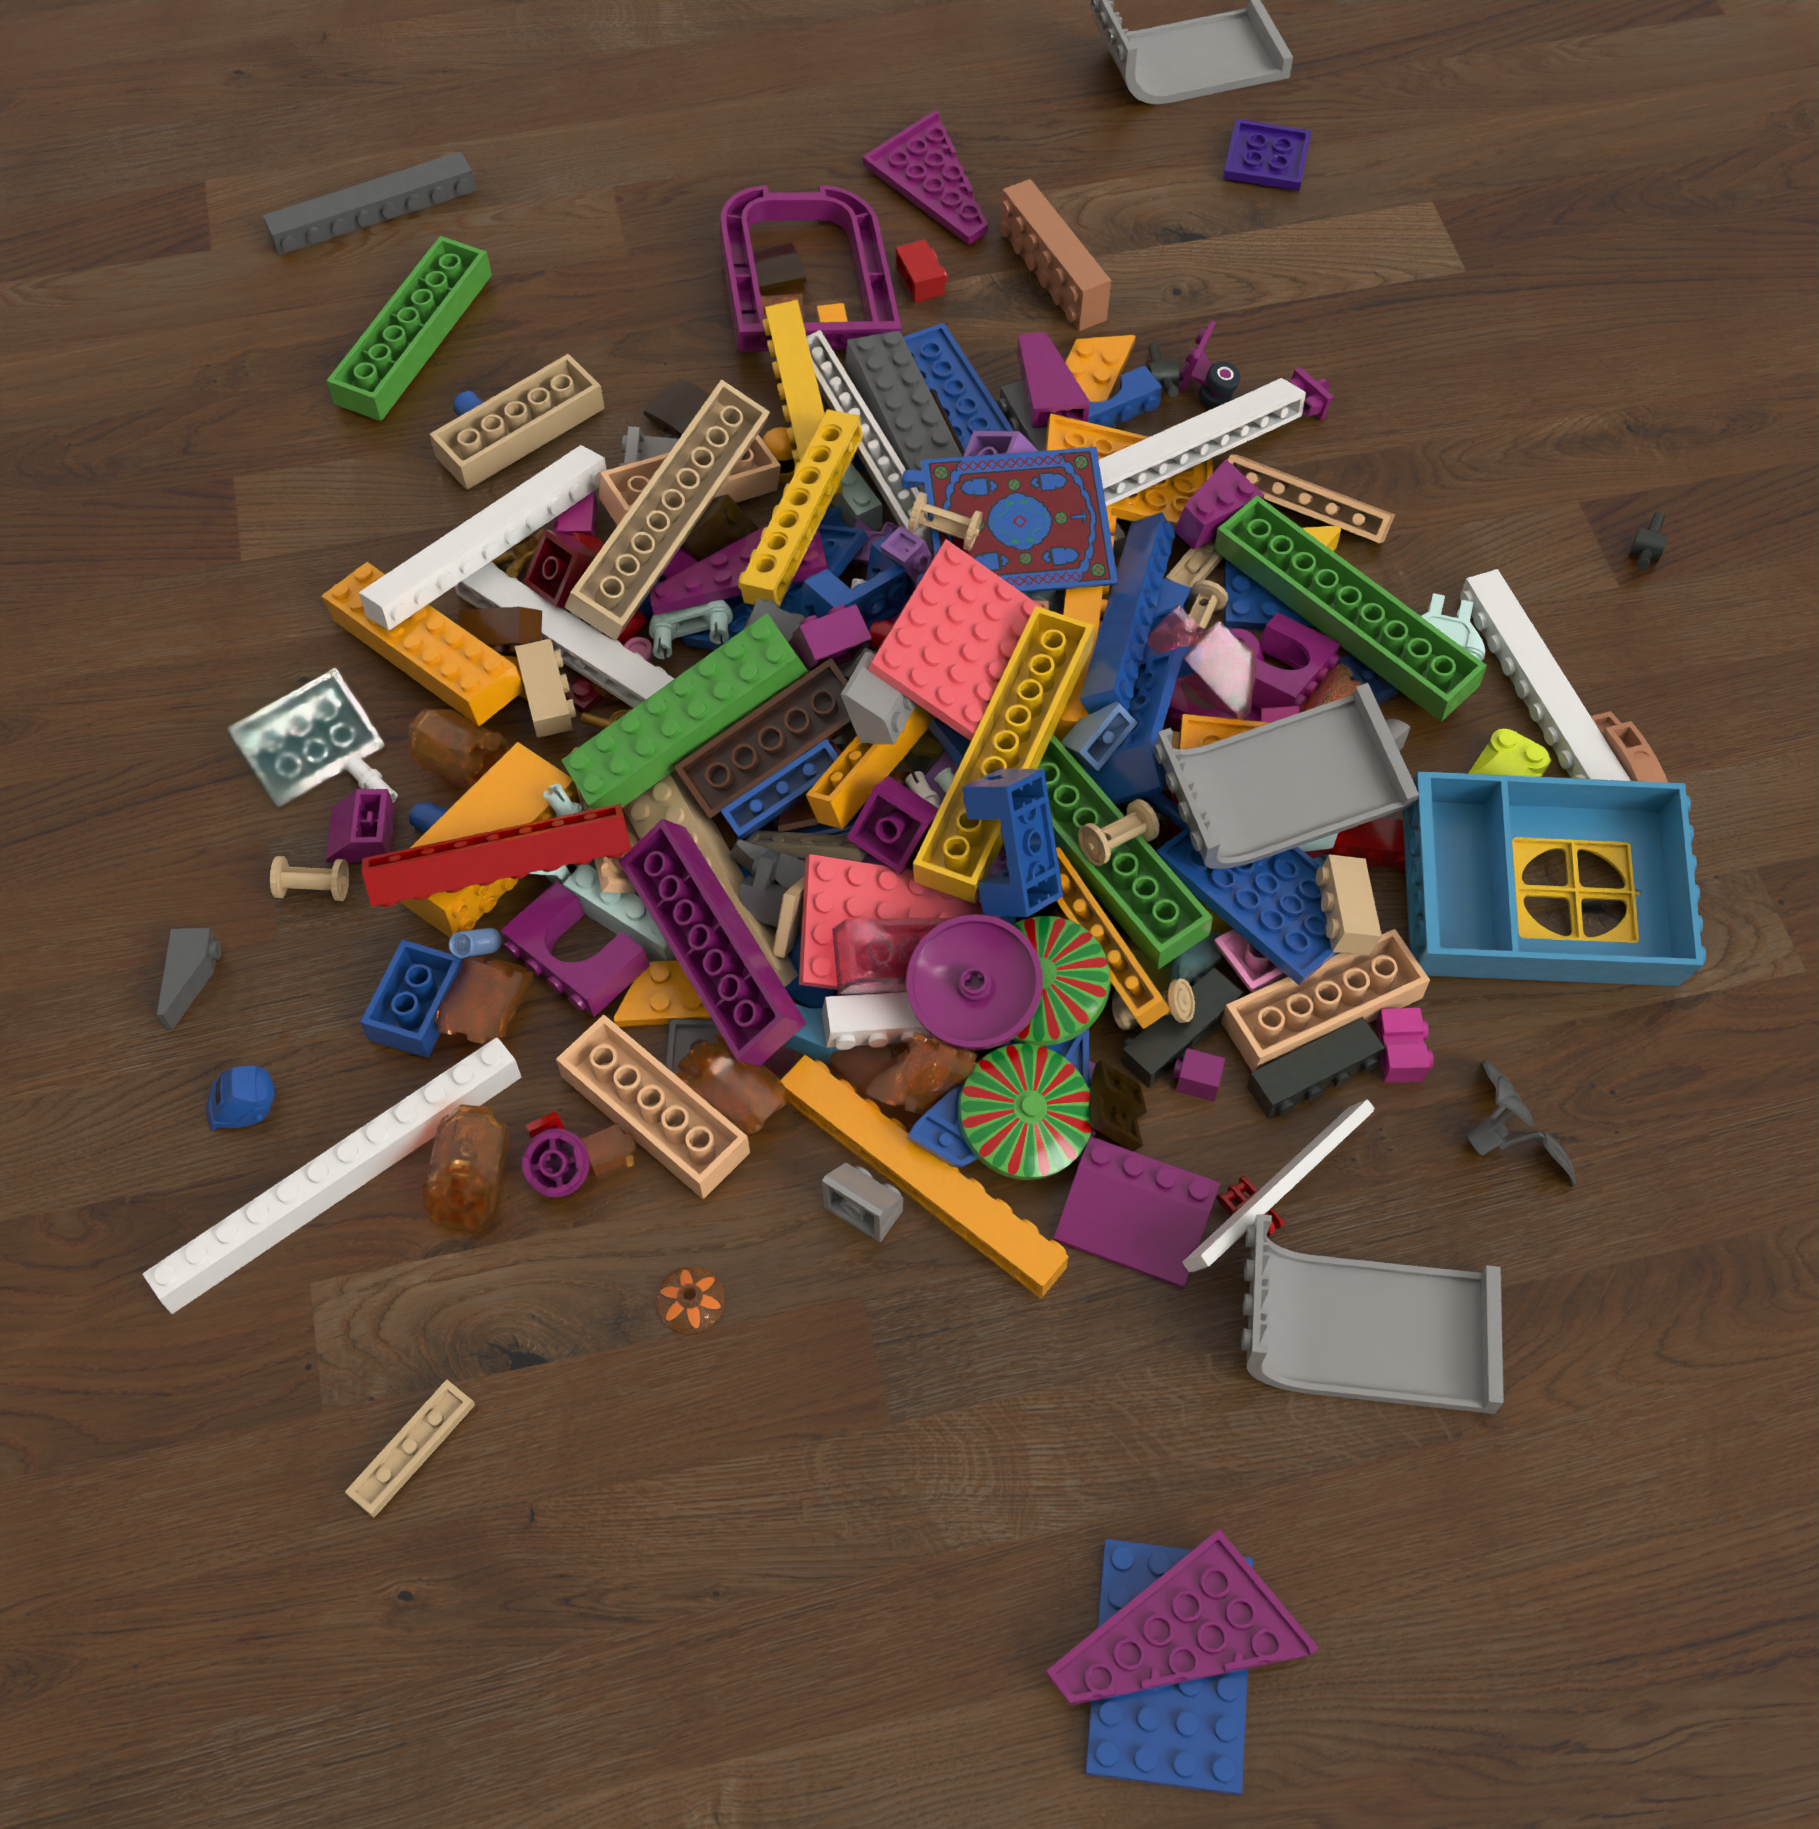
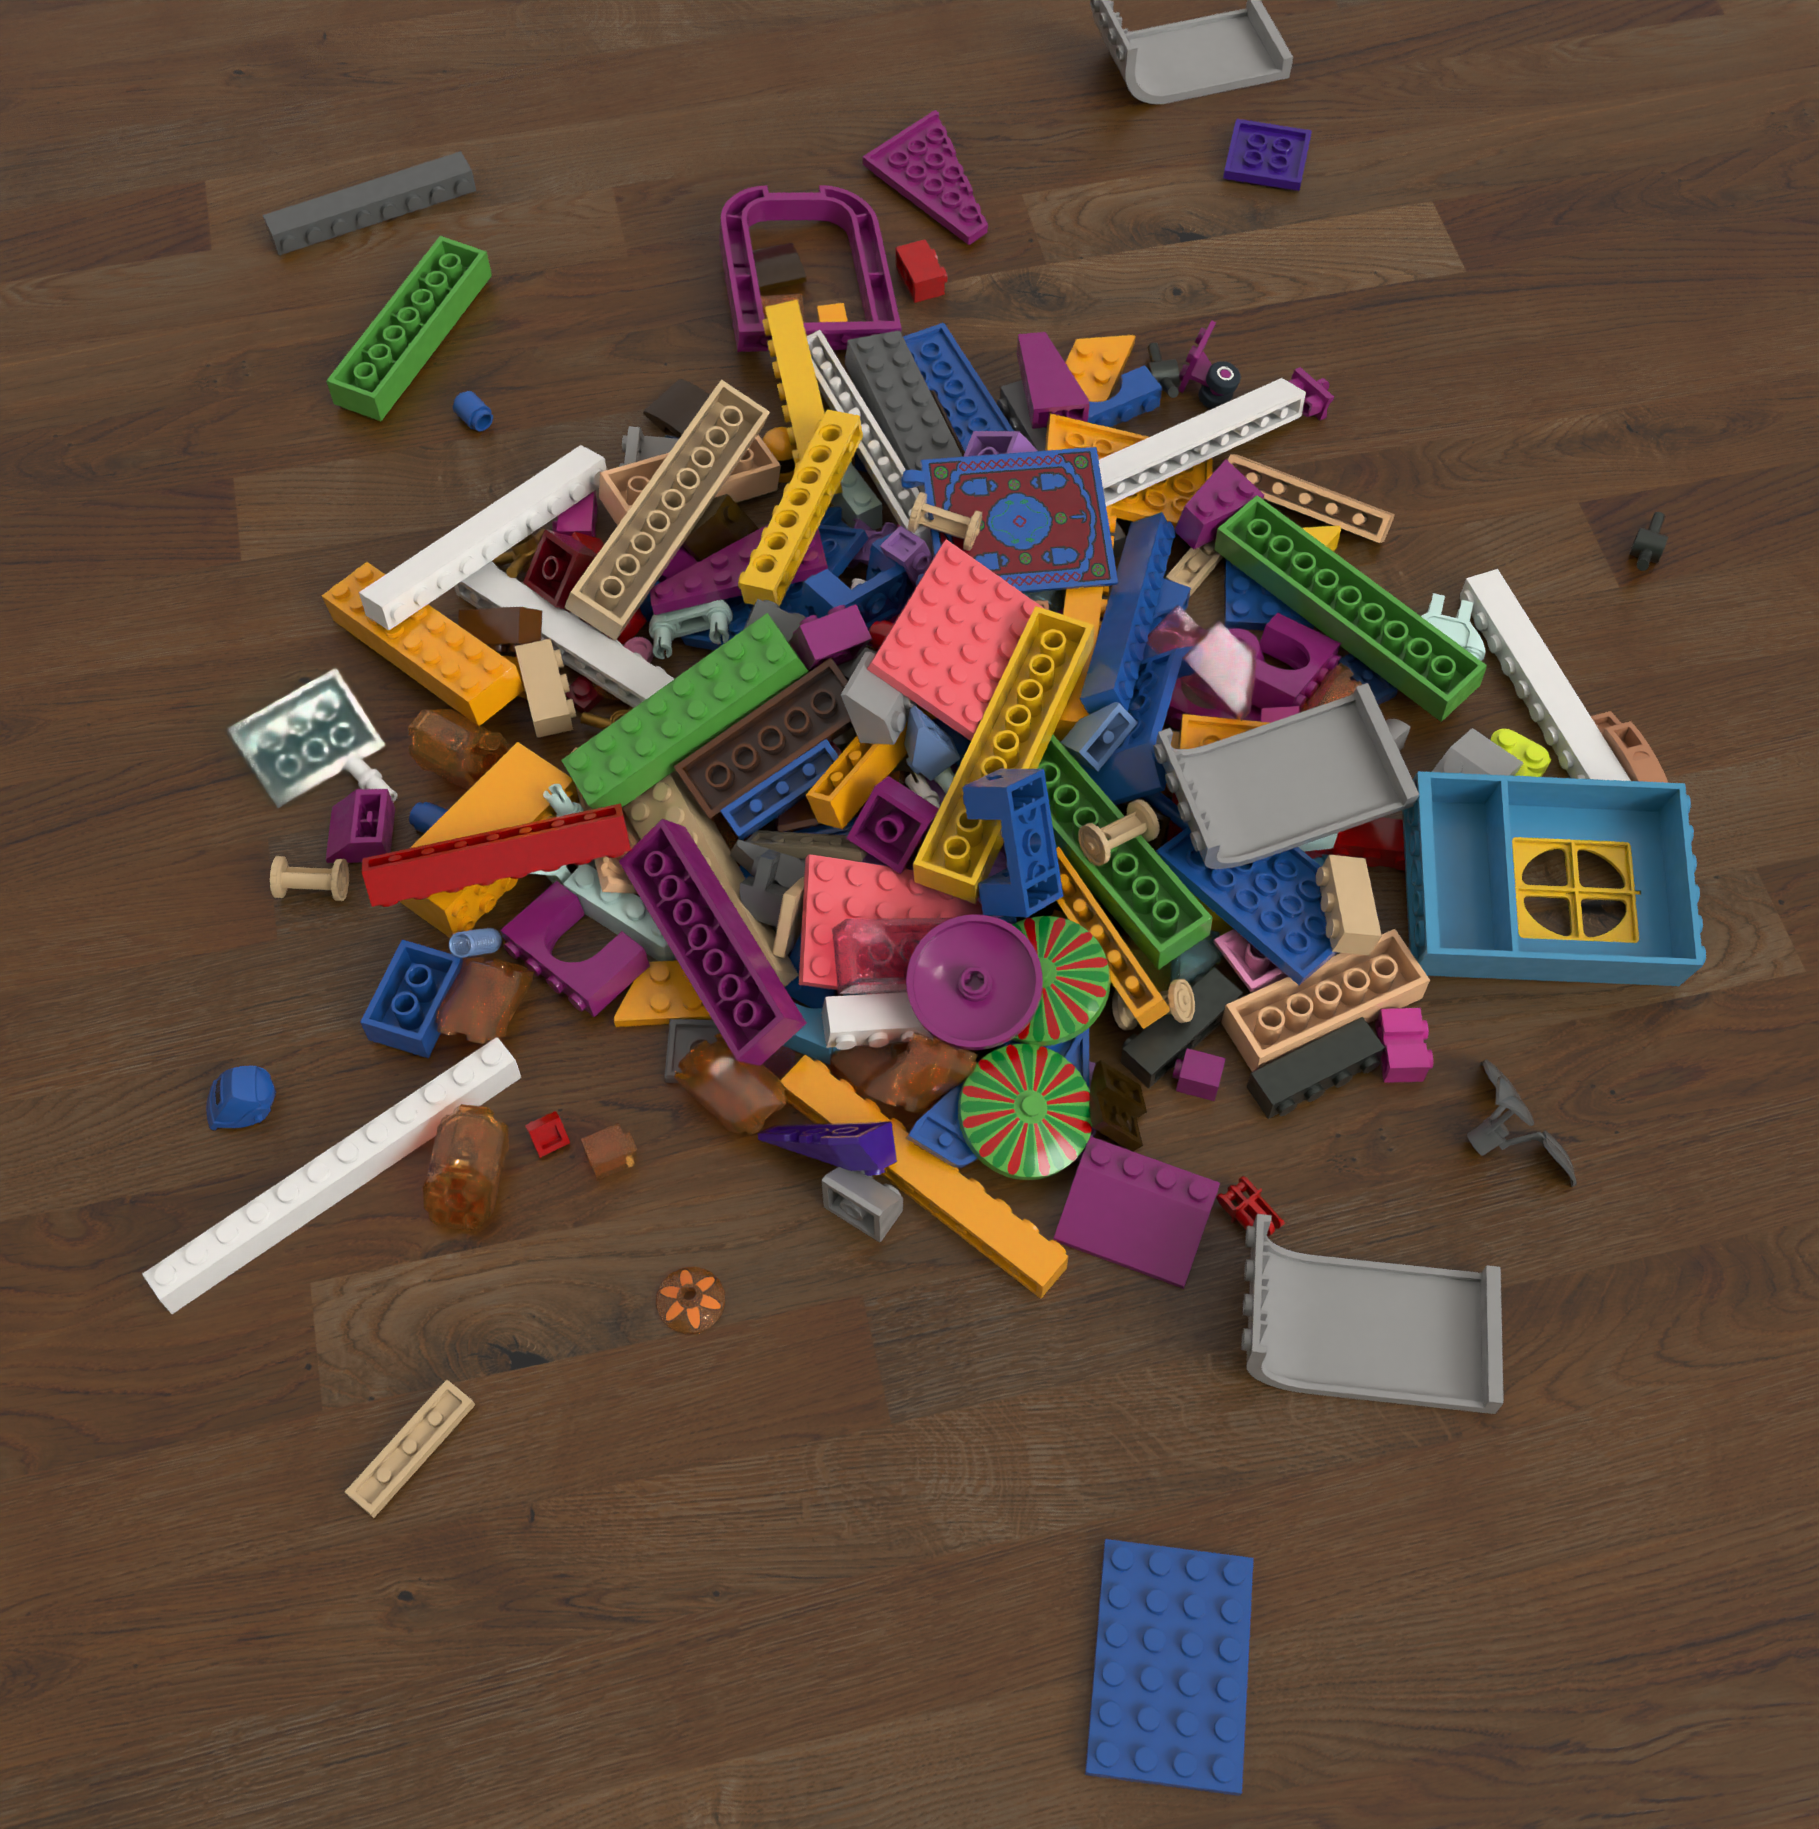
dark grey slope [157,928,221,1030] -> none
tan brick [429,354,605,490] -> none
magenta cone [522,1129,589,1197] -> none
light nougat brick [556,1015,750,1199] -> none
nougat brick [999,179,1111,331] -> none
magenta wing [1045,1529,1319,1706] -> none
tan hose [1170,580,1228,651] -> none
white tile [1182,1099,1375,1272] -> none
none -> dark purple wedge [757,1122,897,1176]
none -> medium blue slope [904,706,960,781]
none -> light grey slope [1432,728,1524,776]

